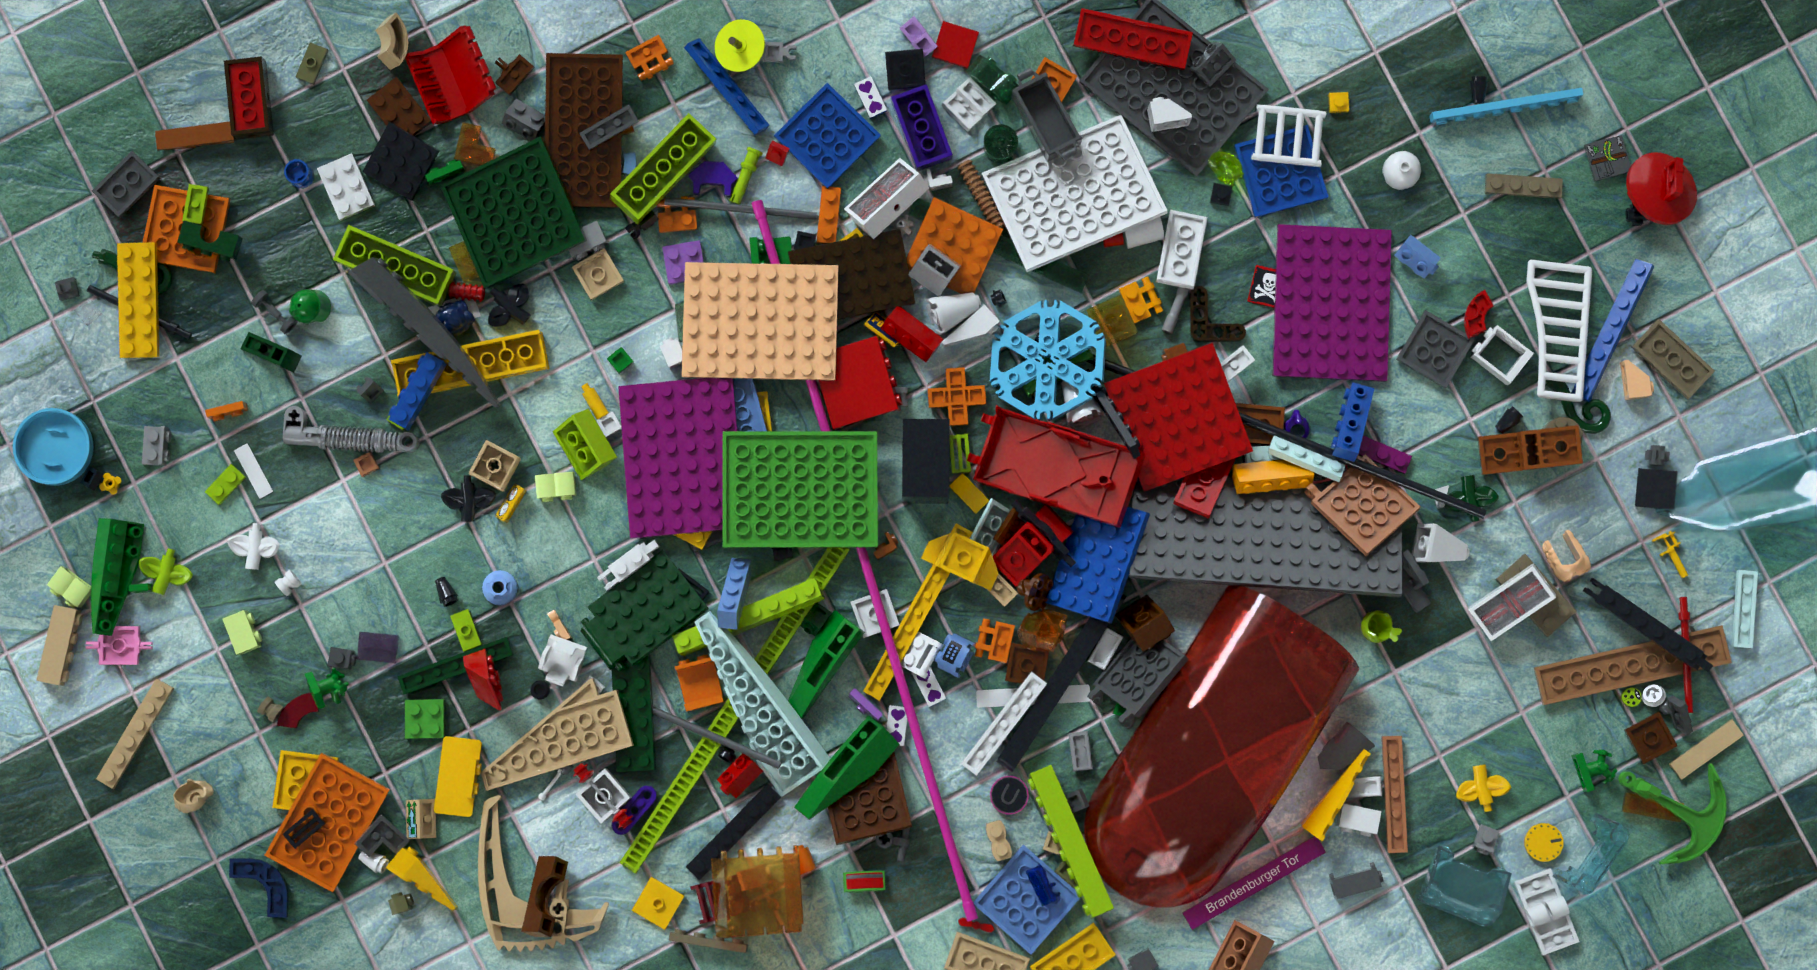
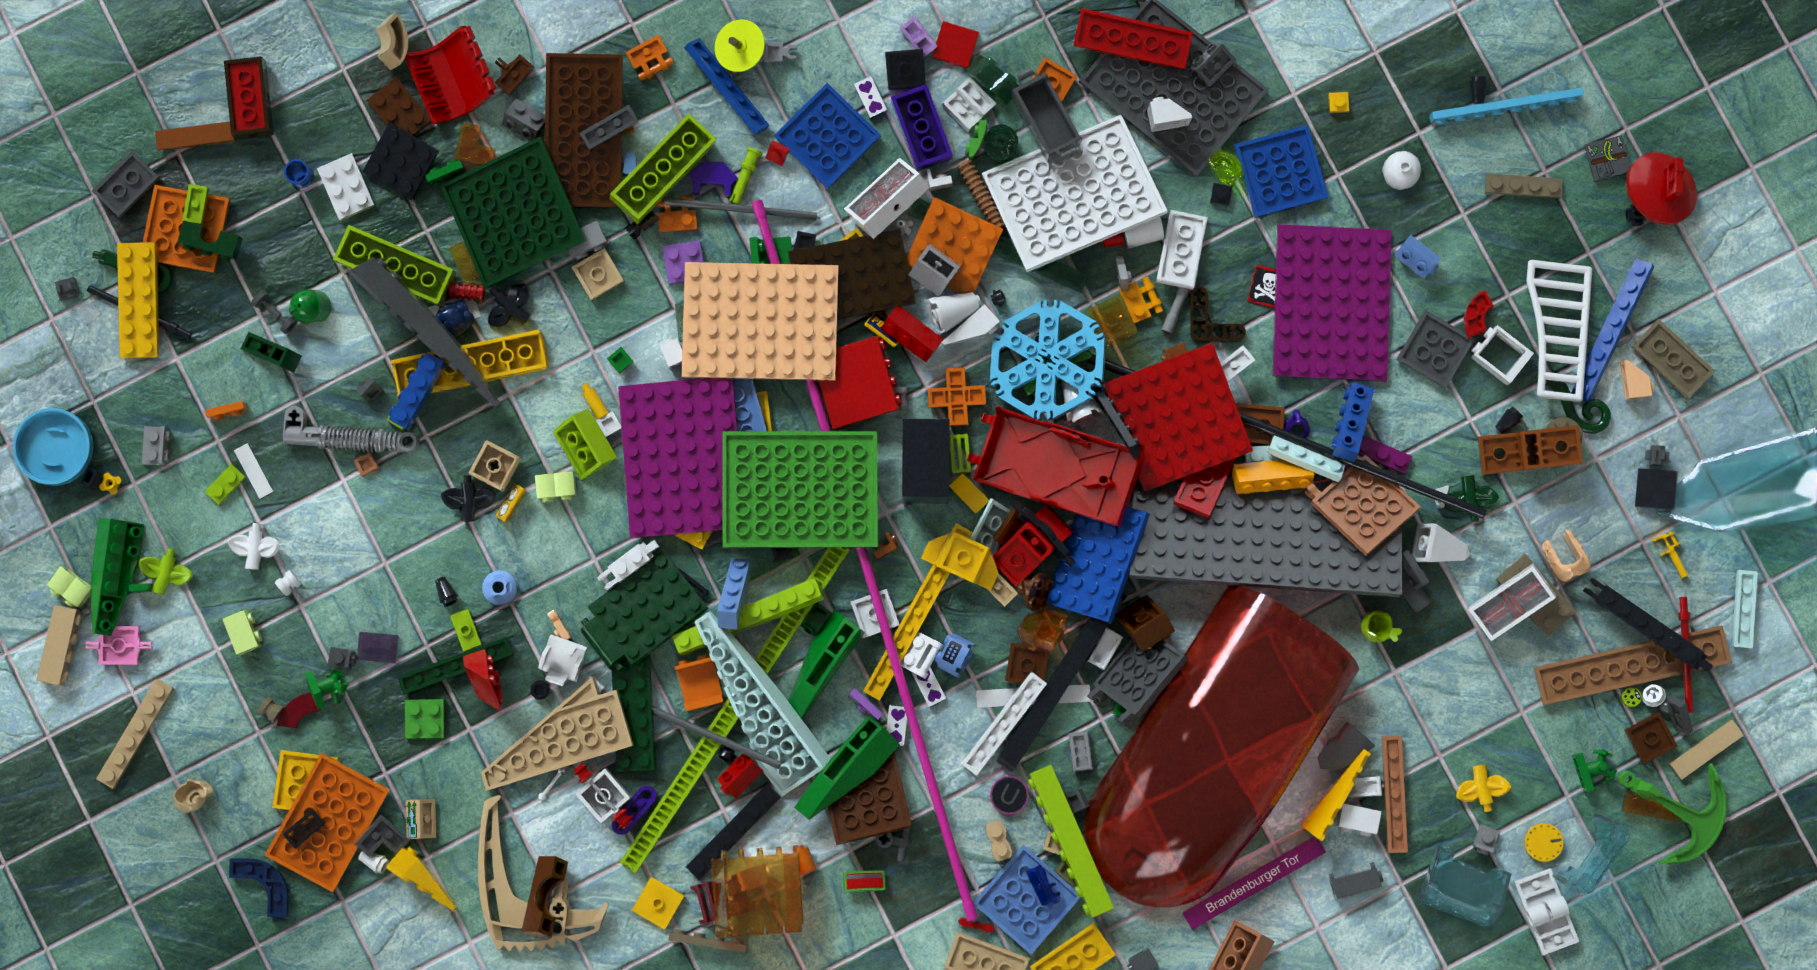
olive plate [296,42,329,85] -> none
olive plate [388,892,414,915] -> none
yellow bracket [434,736,482,817] -> none
orange plate [817,186,841,244] -> none
orange plate [975,618,1015,663] -> none
white bar [1251,104,1327,167] -> none
none -> bright green slope [965,120,987,160]
none -> light grey plate [1115,256,1132,291]

